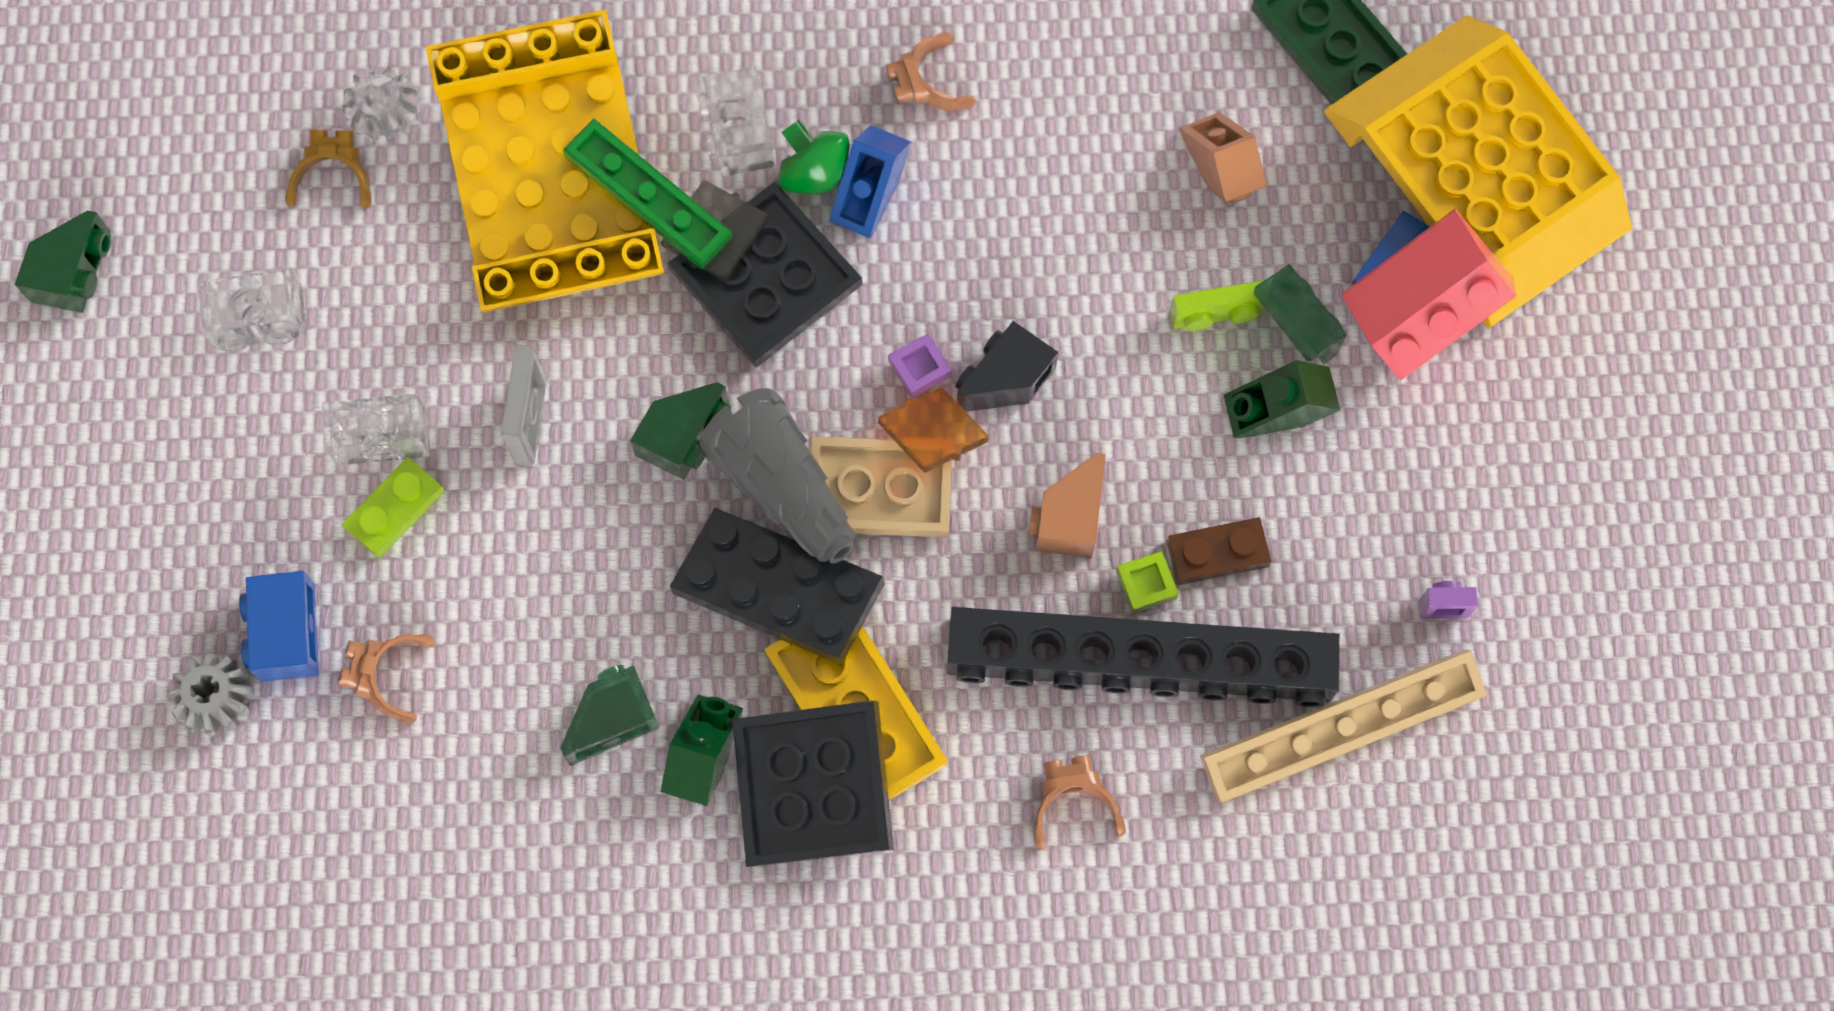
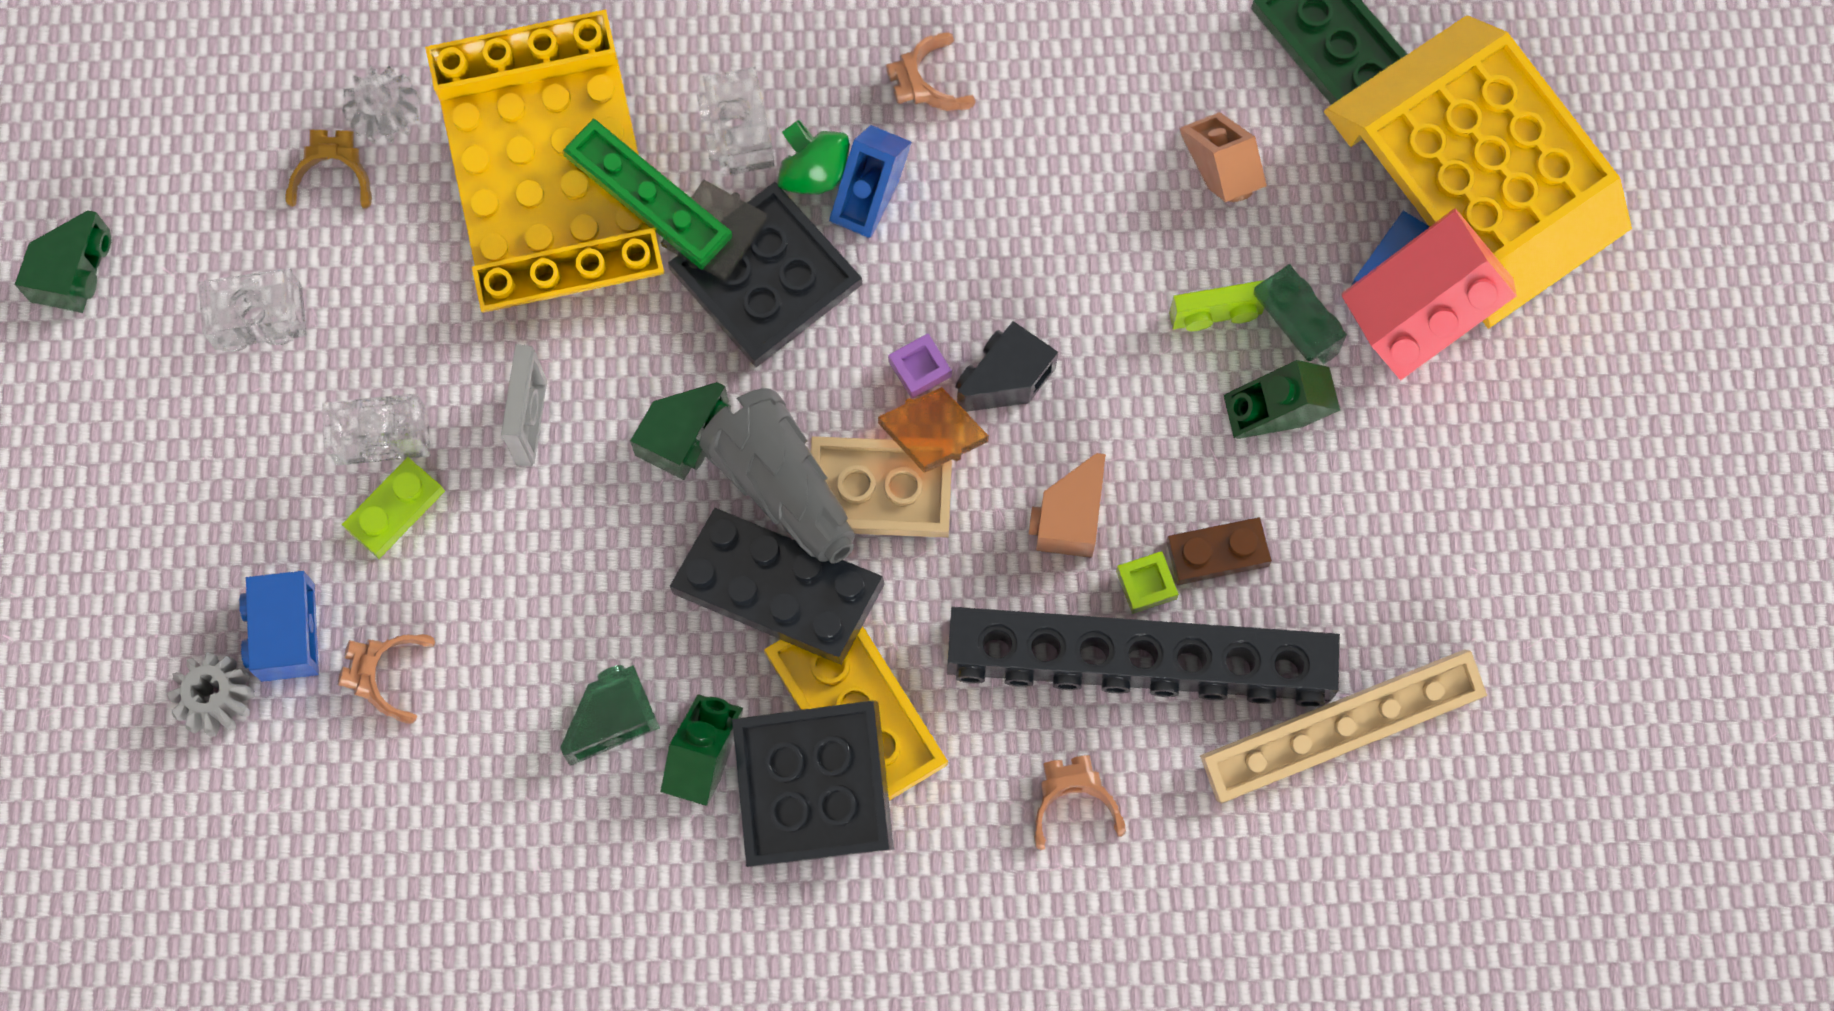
medium lavender plate [1419,581,1478,619] -> none

